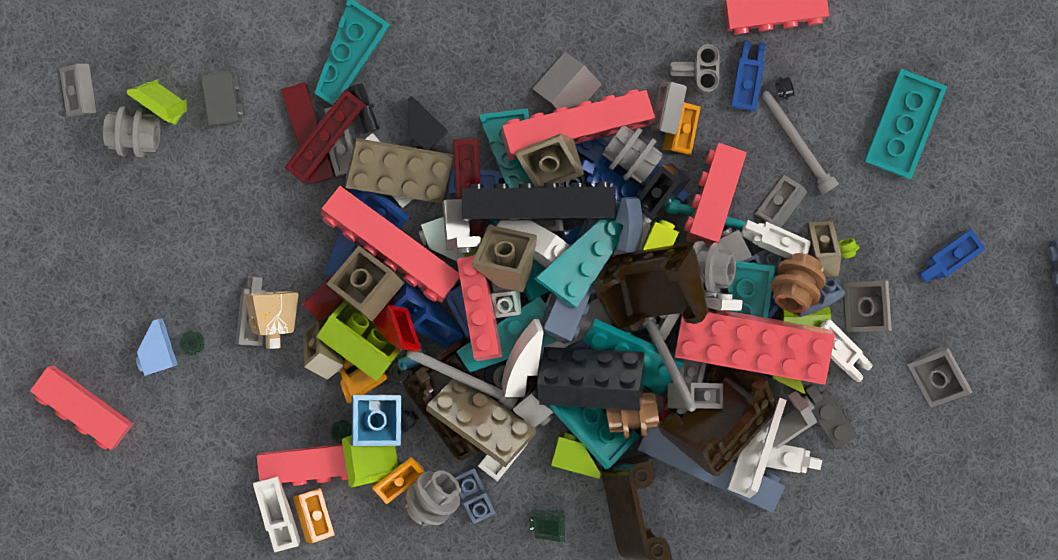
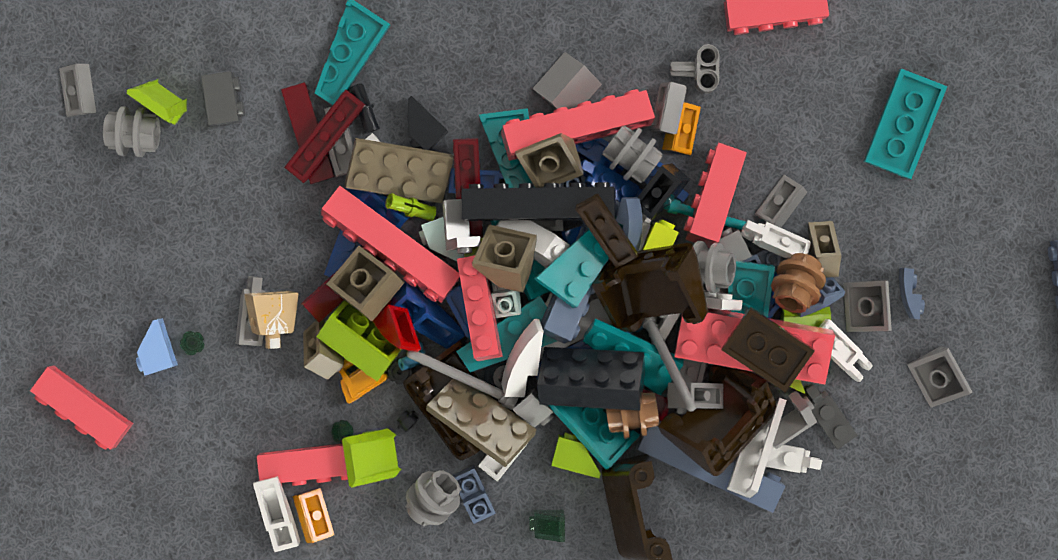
dark azure slope [351,395,401,446] -> none
light orange slope [372,457,425,504] -> none
blue hinge [730,39,765,112] -> none
light grey piece [762,91,839,195] -> none
black plate [776,76,795,100] -> none
lime plate [838,238,859,259] -> none
blue hinge [917,229,986,282] -> none
none -> lime pin [385,193,436,221]
none -> dark brown tile [575,193,638,268]
none -> dark brown plate [721,307,815,393]
none -> sand blue slope [899,268,925,319]

